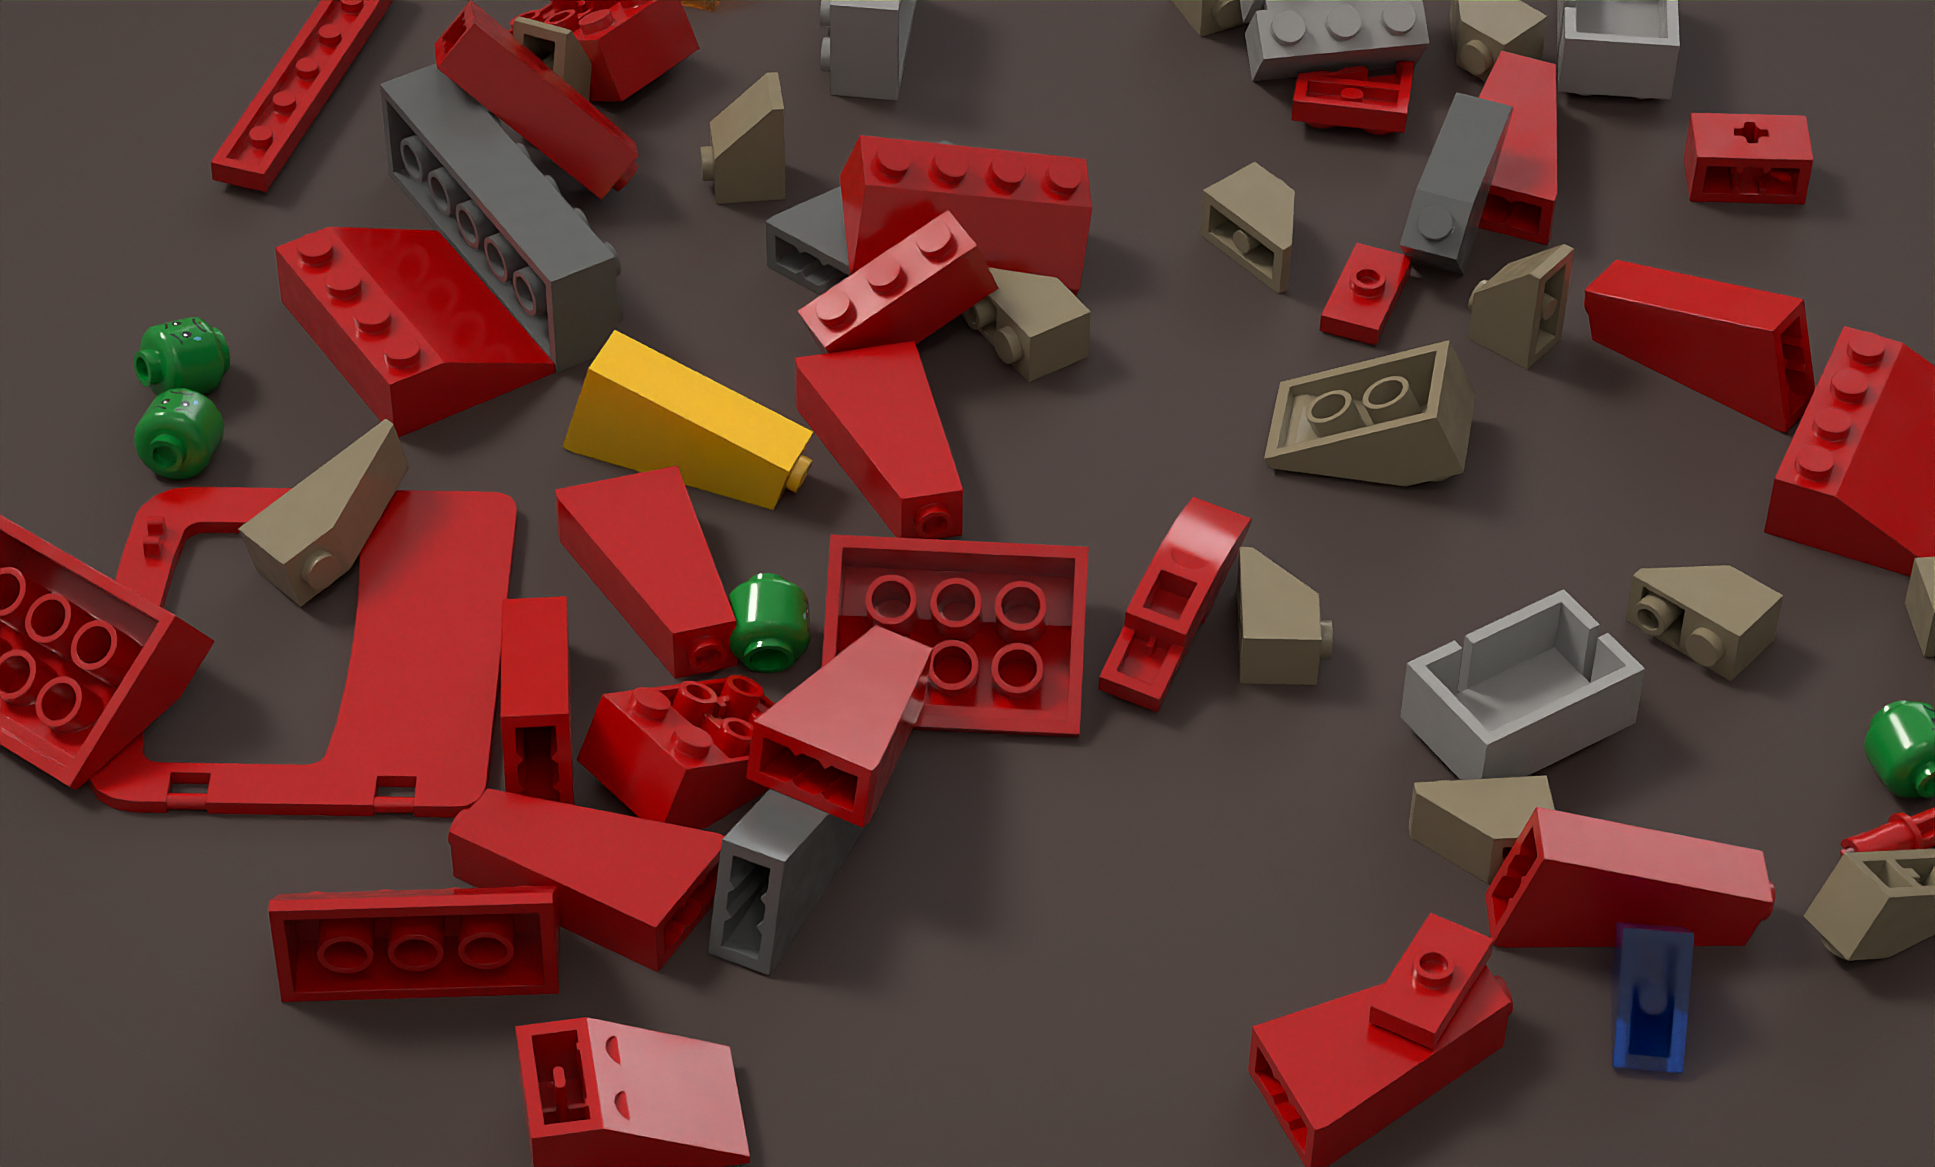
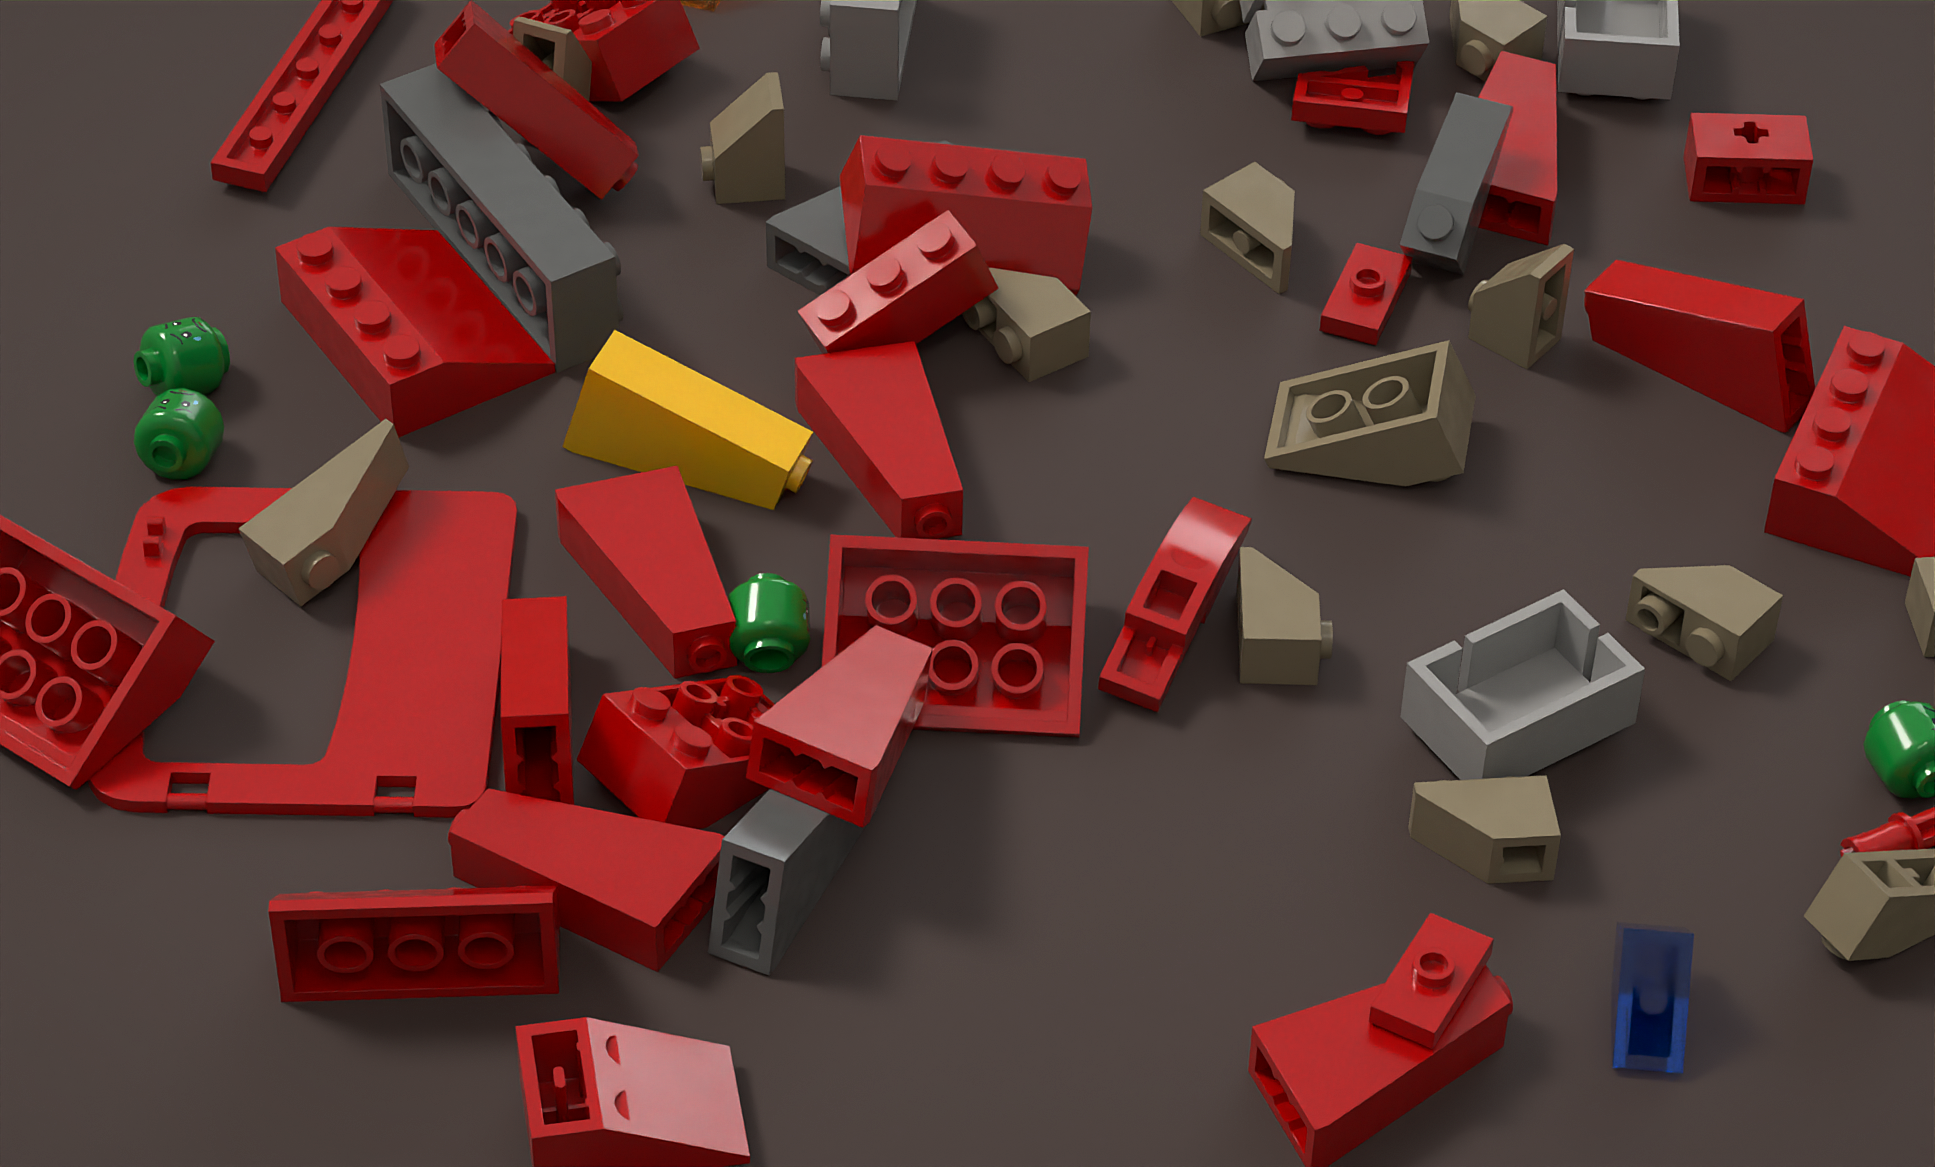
red slope [1485,807,1775,948] -> none

